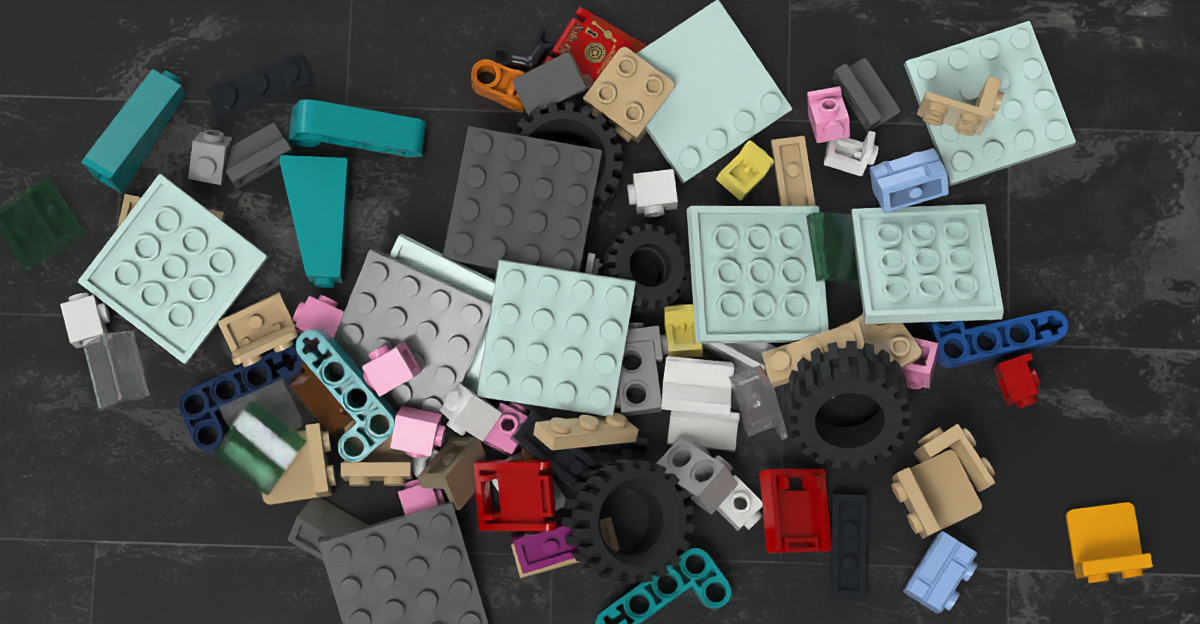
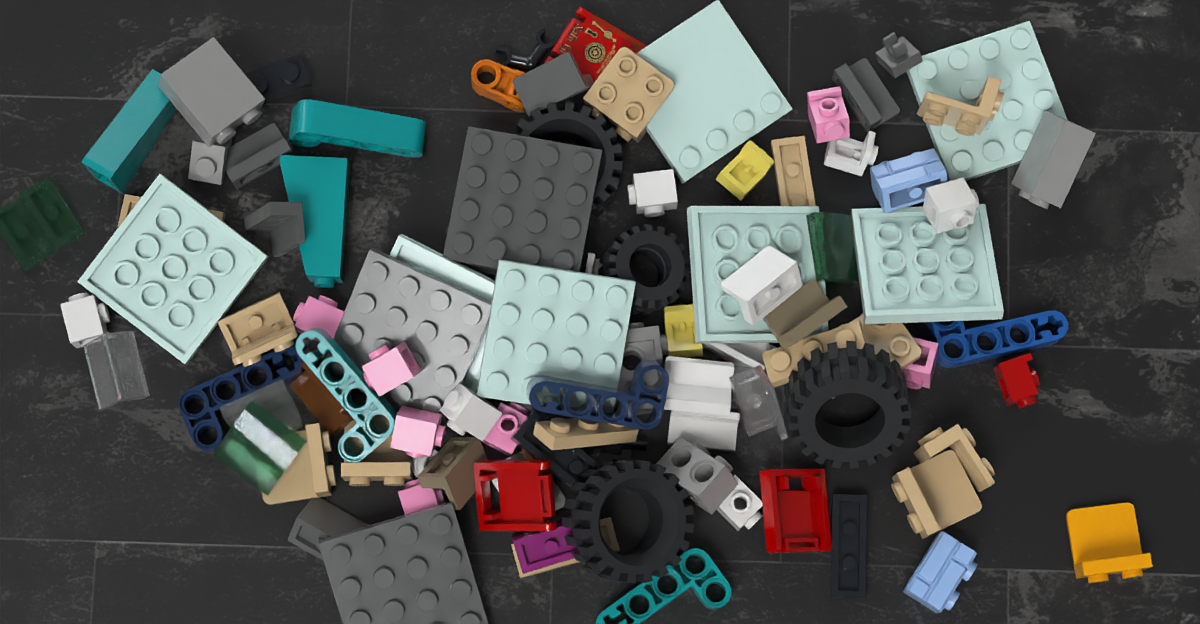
none -> light grey brick [158,37,265,147]
none -> dark grey panel [244,202,305,257]
none -> dark blue beam [526,360,669,429]
none -> white panel [721,246,803,326]
none -> dark tan panel [763,279,847,350]
none -> dark grey tile [875,32,923,78]
none -> white brick [923,178,979,234]
none -> light grey brick [1011,111,1096,209]

